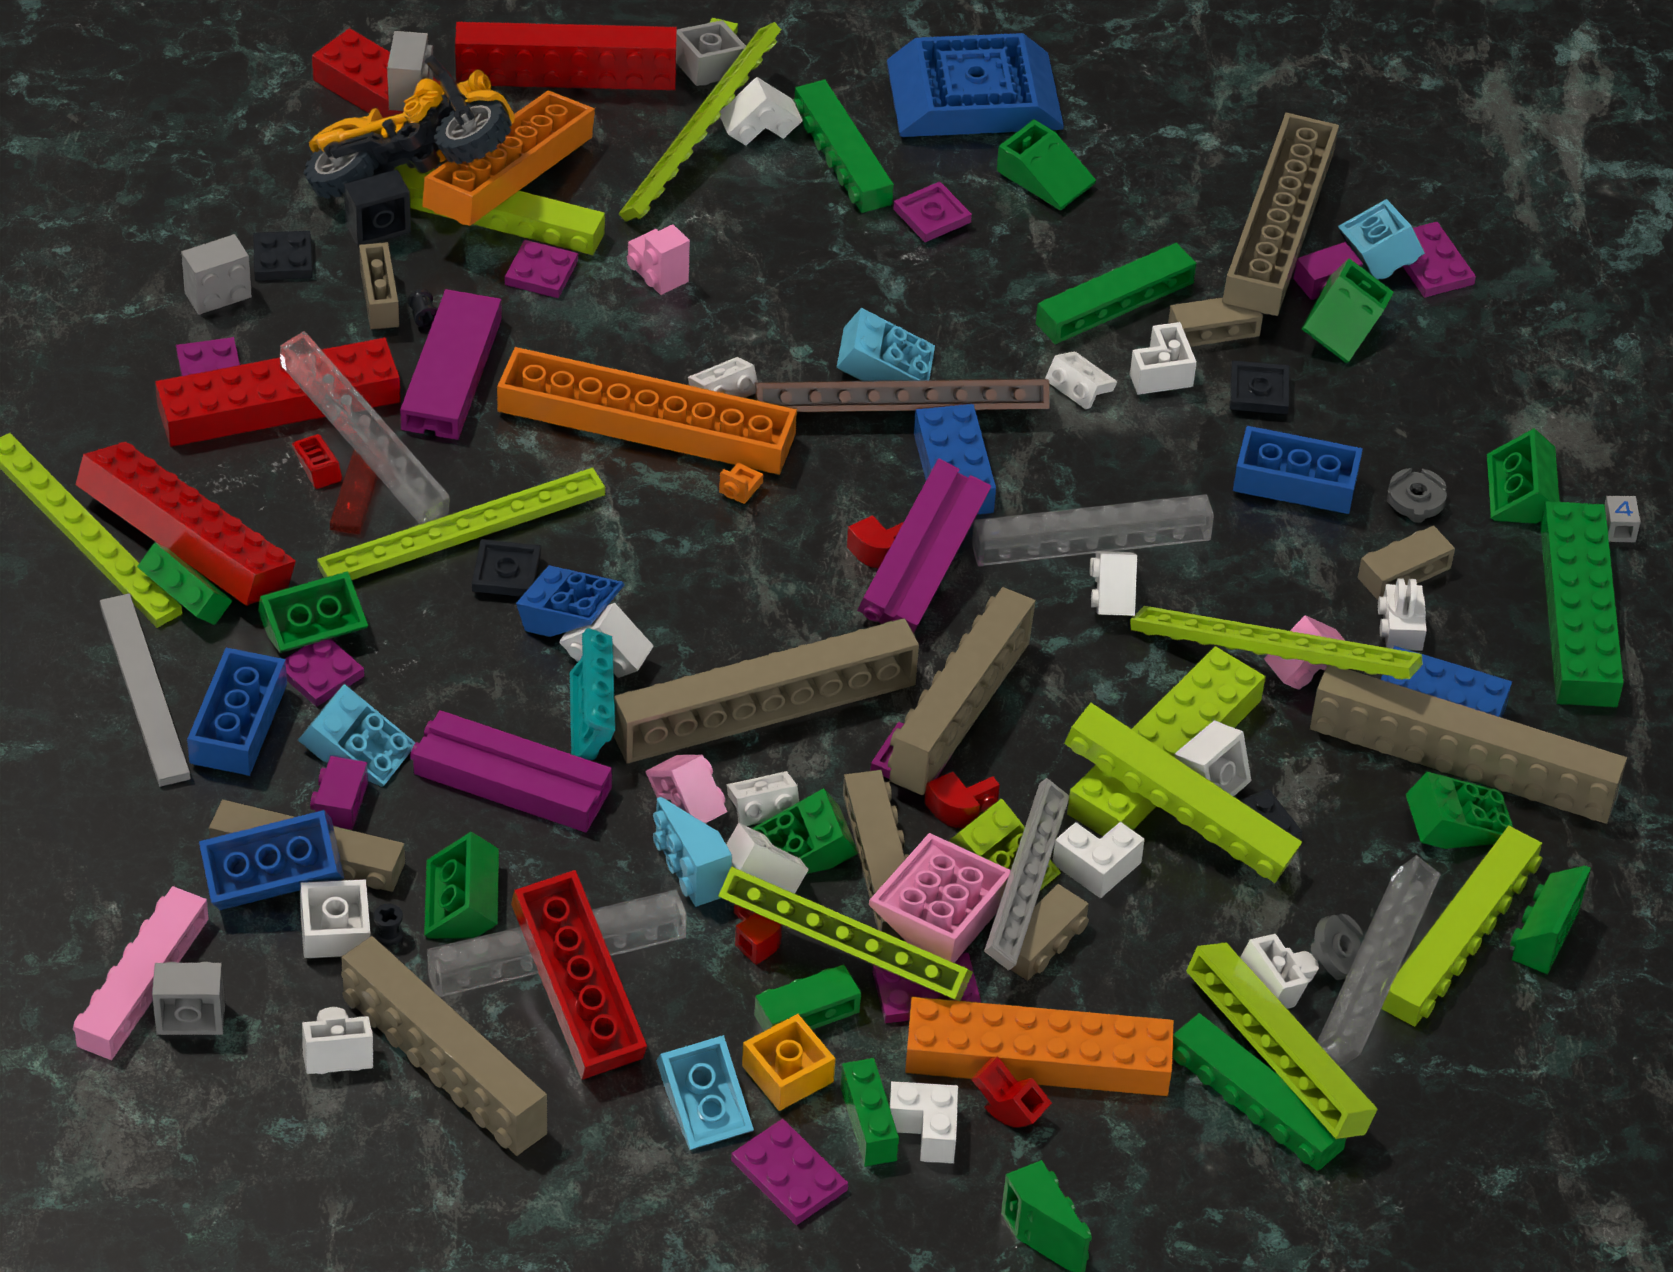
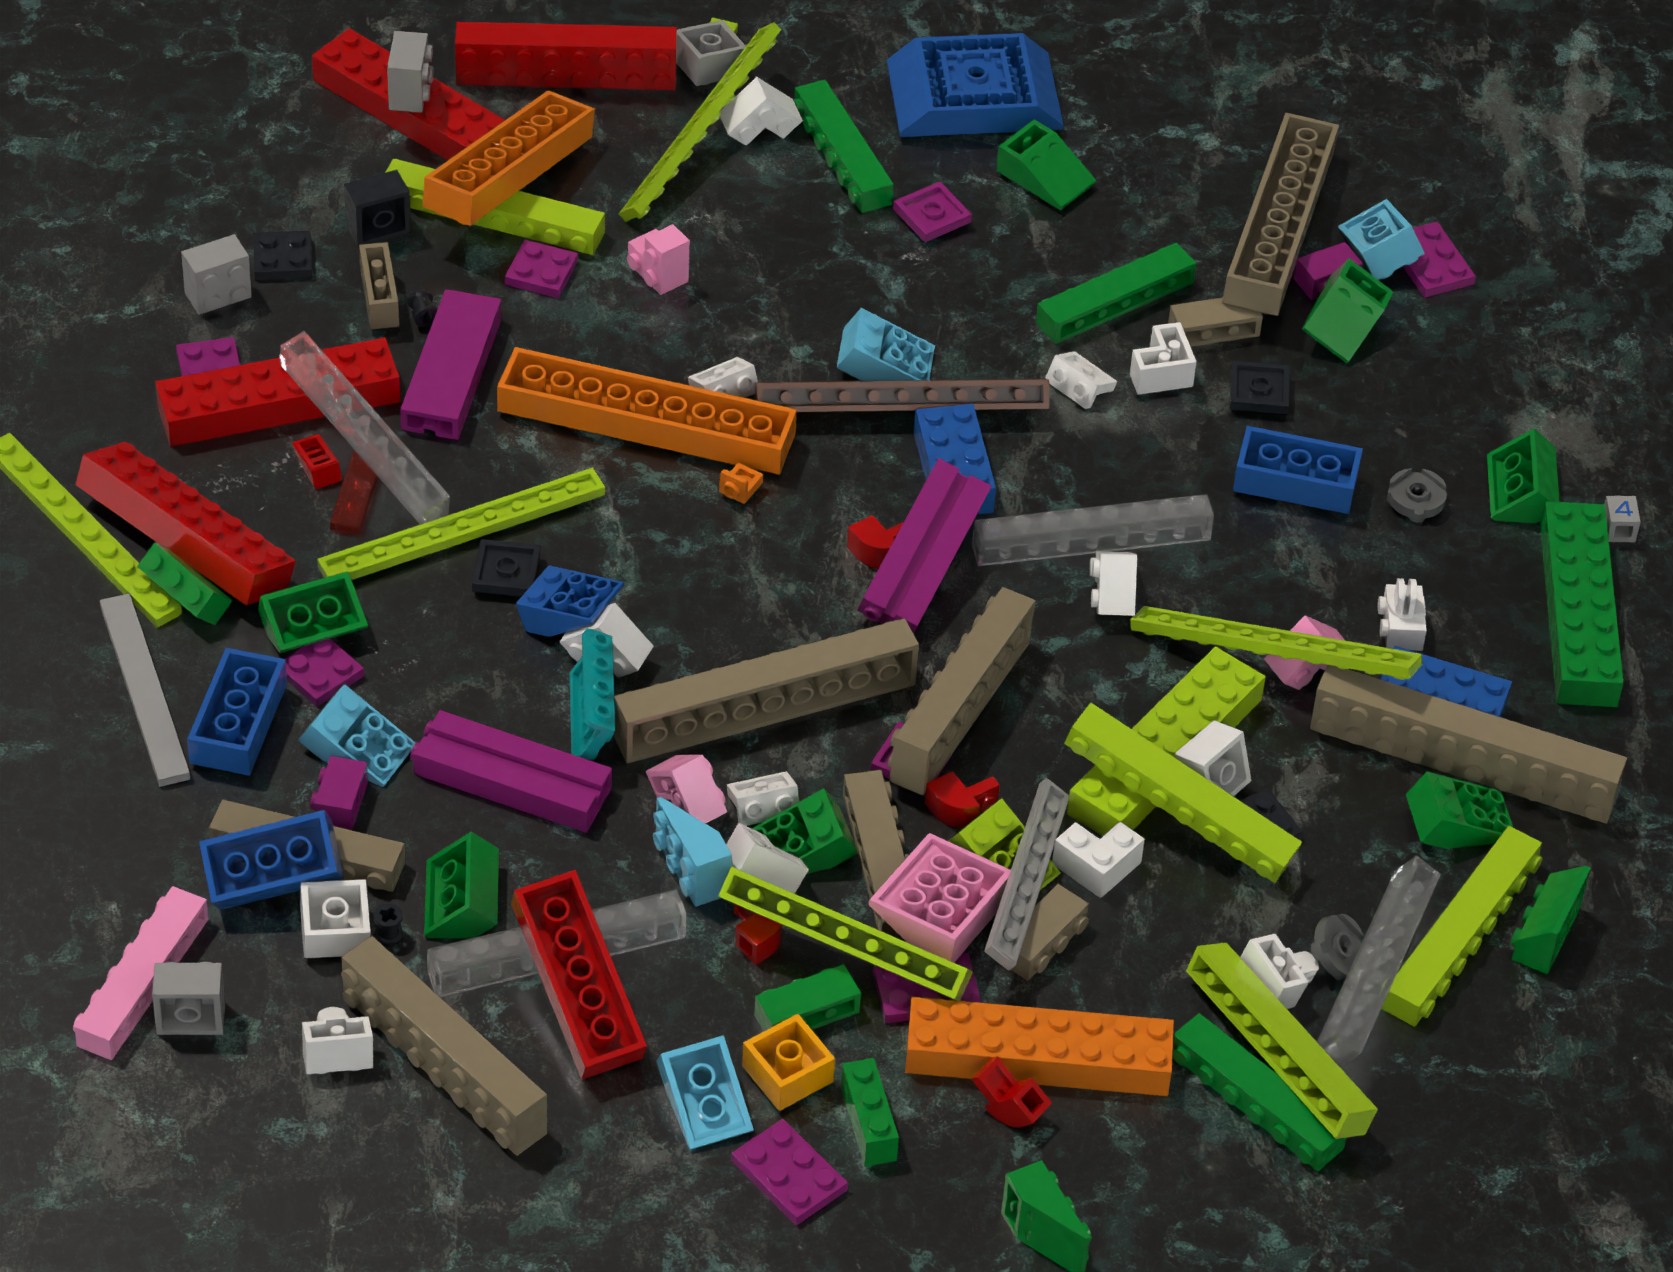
piece [304,55,515,198] -> none
white brick [889,1081,958,1163] -> none
dark tan brick [1358,525,1455,600] -> none

